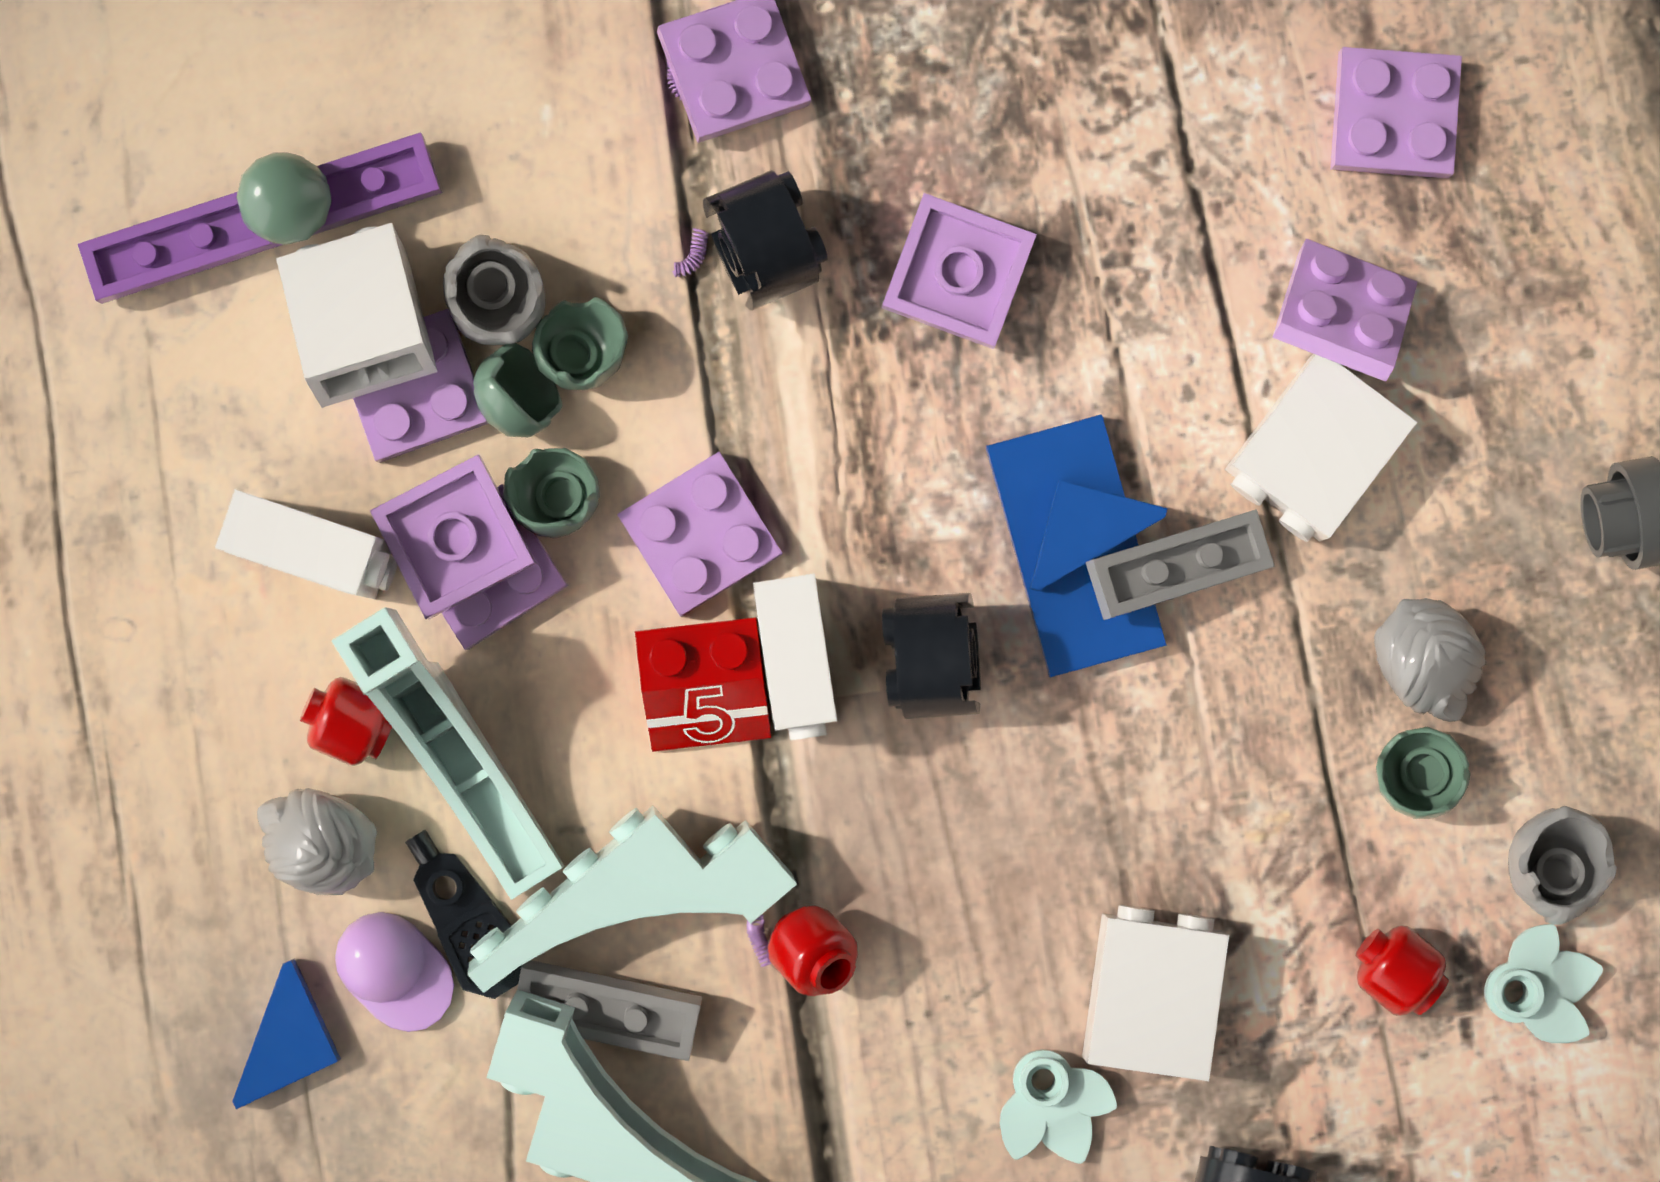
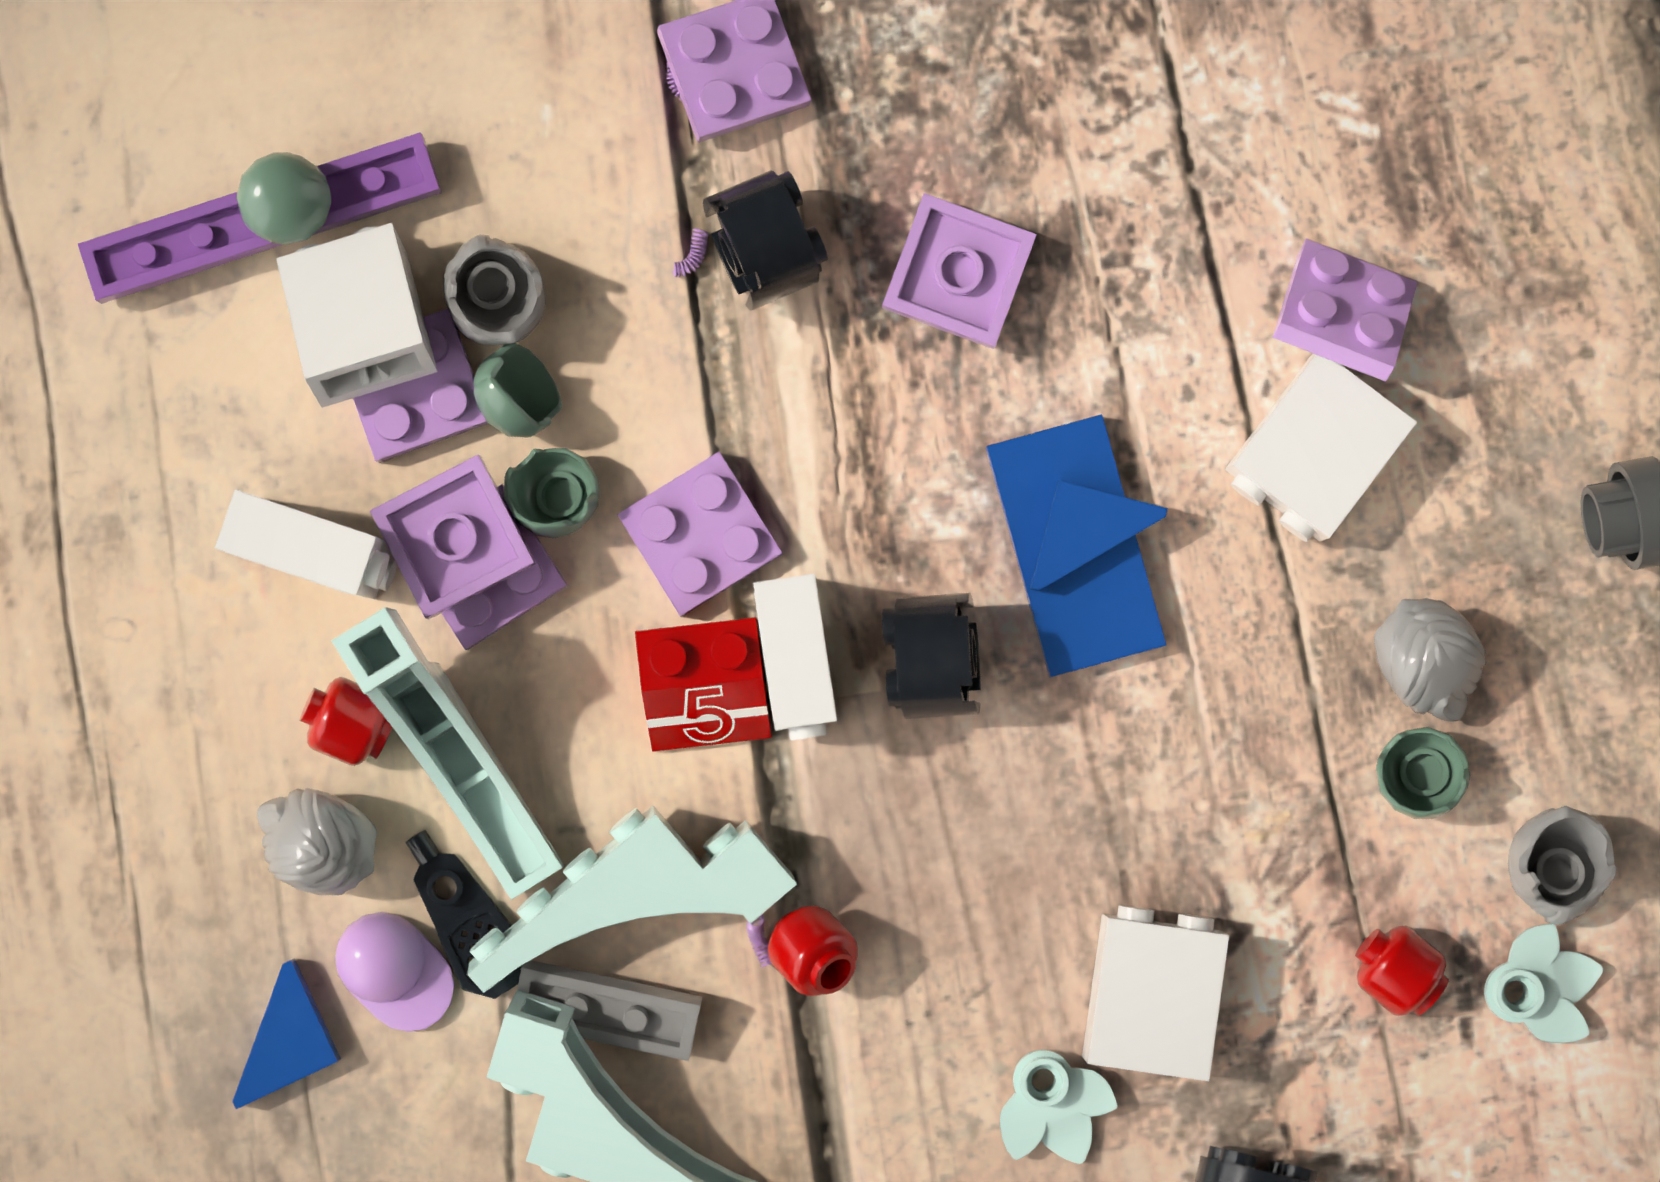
sand green hair [532,297,628,390] -> none
light grey plate [1085,509,1275,620] -> none
lavender plate [1330,47,1462,178] -> none

